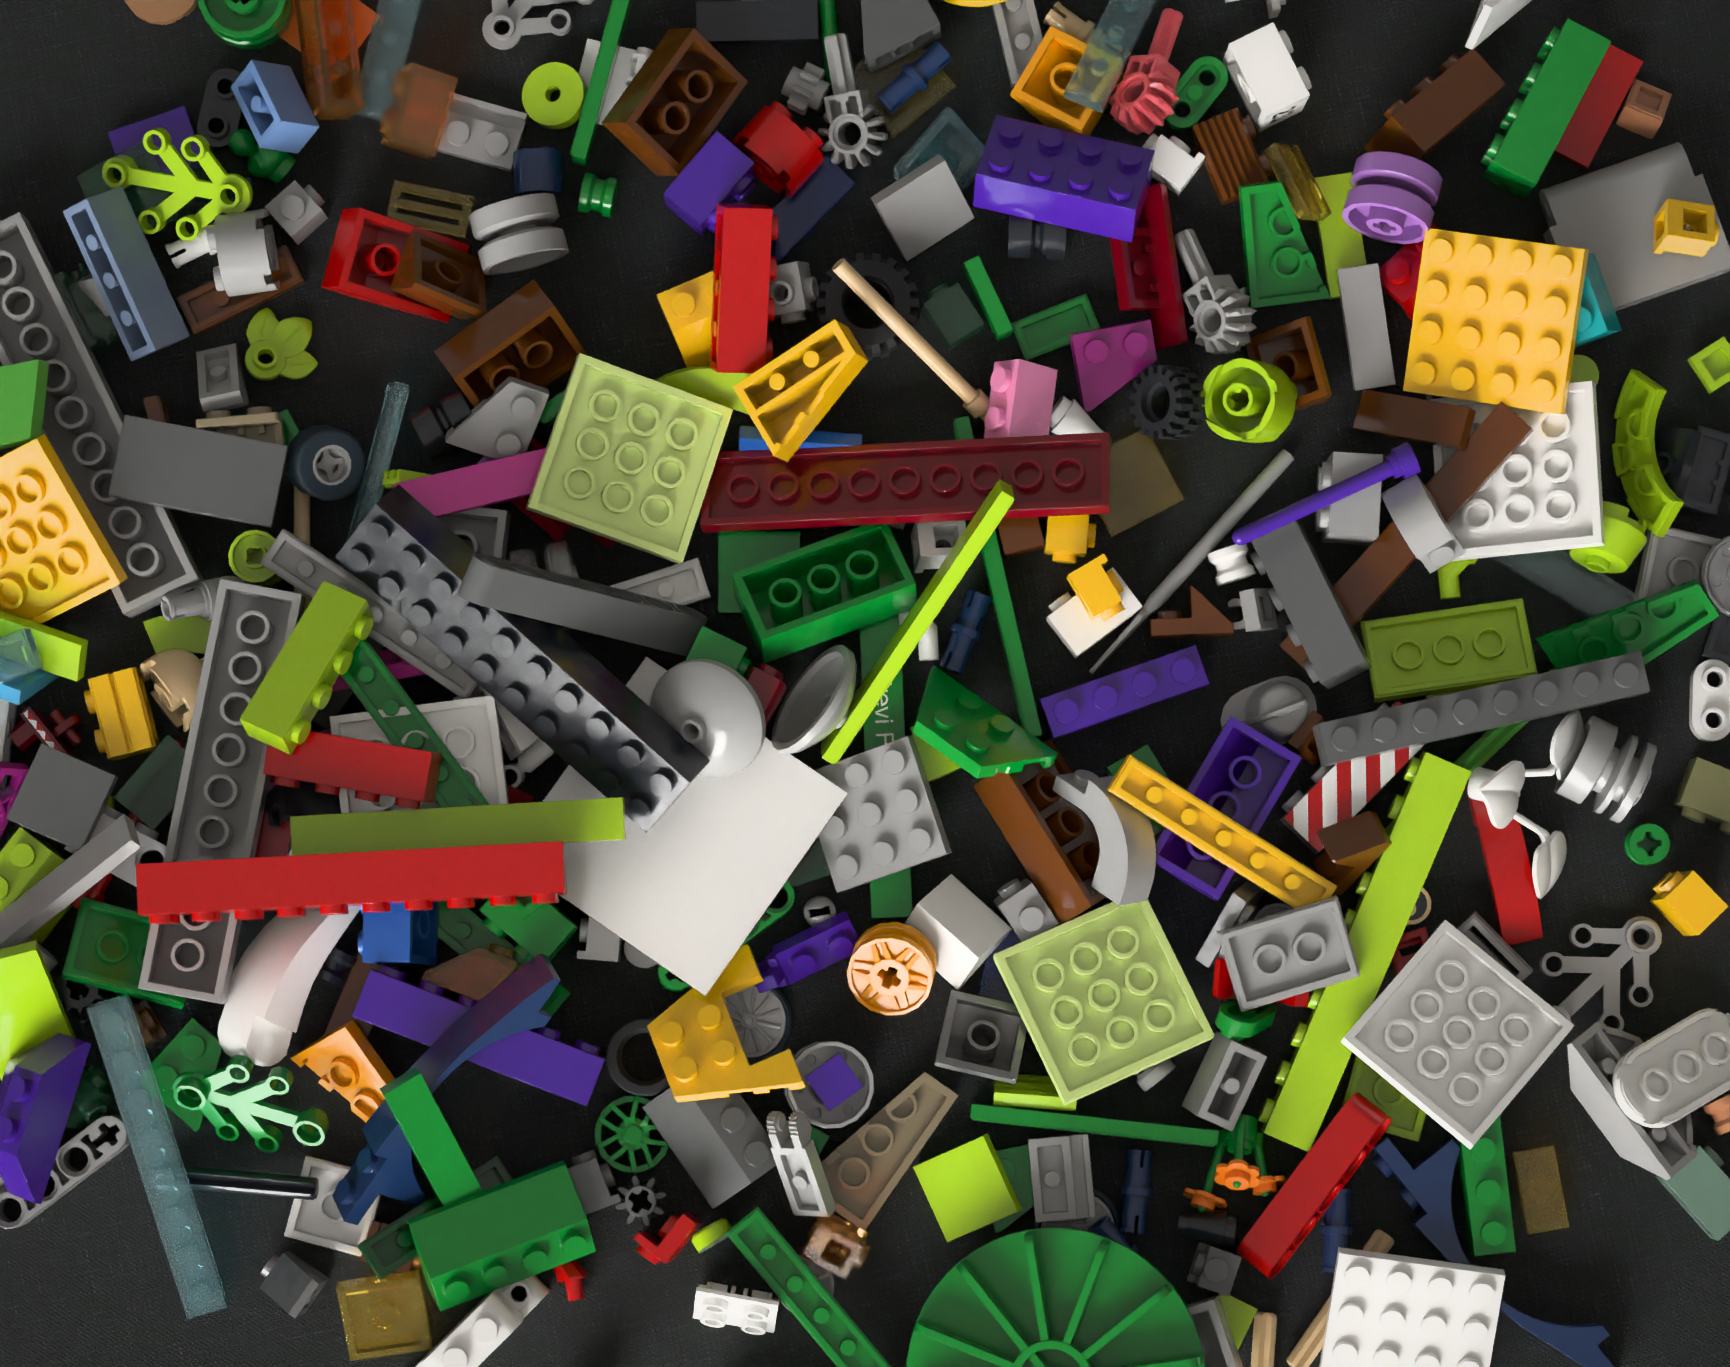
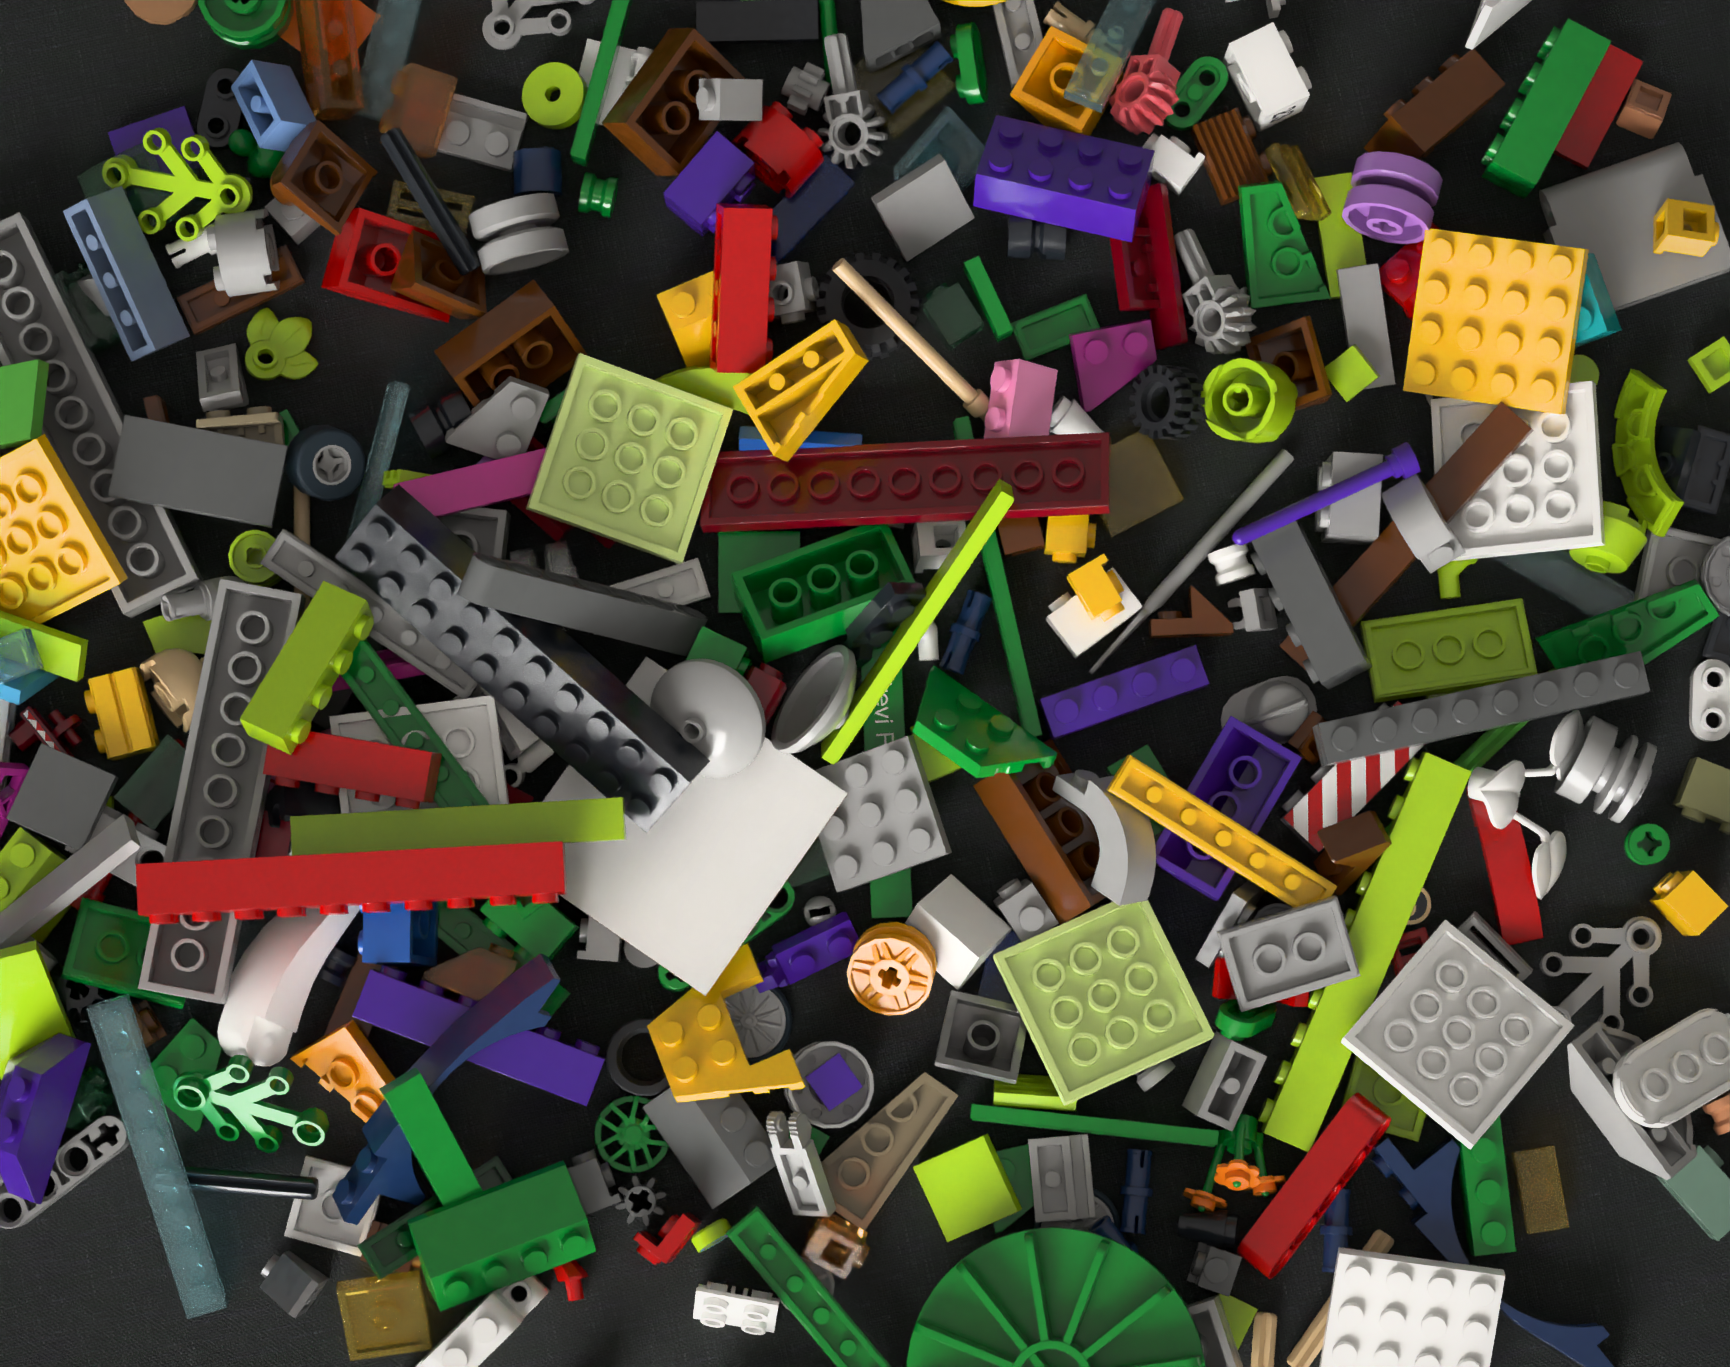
reddish brown tile [1353,389,1476,450] -> none
none -> reddish brown slope [270,120,377,236]
none -> black axle [381,127,480,276]
none -> light grey brick [696,78,763,121]
none -> black hinge [842,582,926,668]
none -> green plate [950,22,988,105]
none -> lime tile [1325,344,1380,402]

